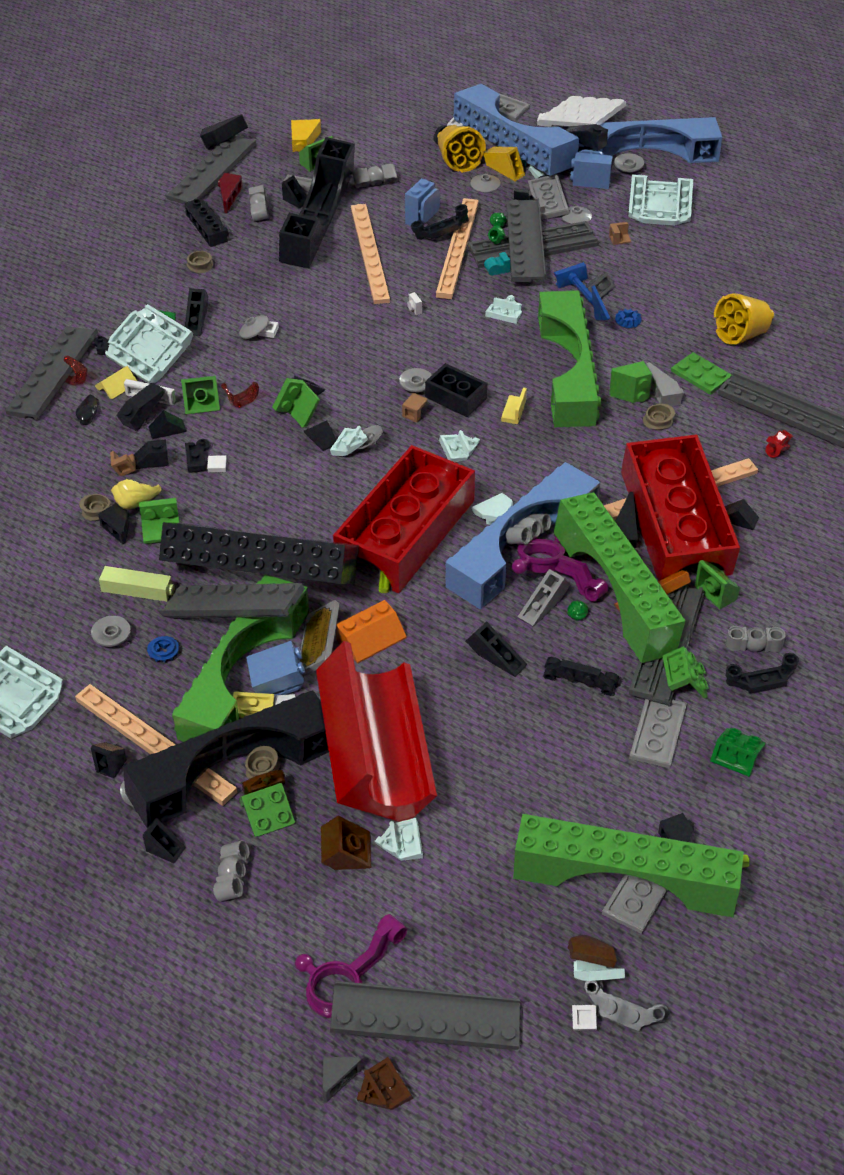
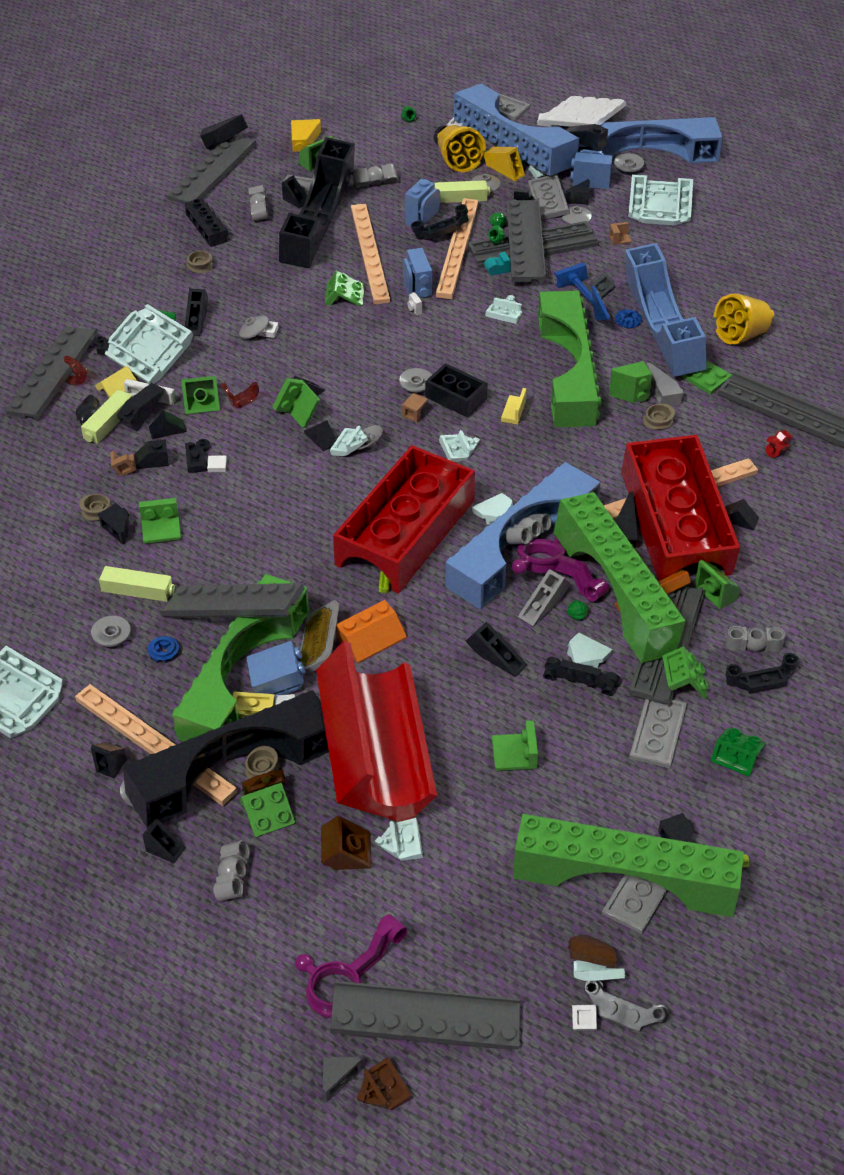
light yellow hair [111,479,161,510] -> none
black arch [159,522,359,584] -> none
dark red slope [218,173,243,213] -> none
none -> yellowish green brick [81,390,132,444]
none -> bright green bracket [325,271,364,306]
none -> green piece [401,106,416,122]
none -> medium blue brick [402,248,432,298]
none -> yellowish green brick [435,180,490,203]
none -> bright green bracket [492,720,538,771]
none -> black slope [565,179,590,205]
none -> light aqua slope [567,633,613,668]
none -> medium blue arch [625,243,706,377]

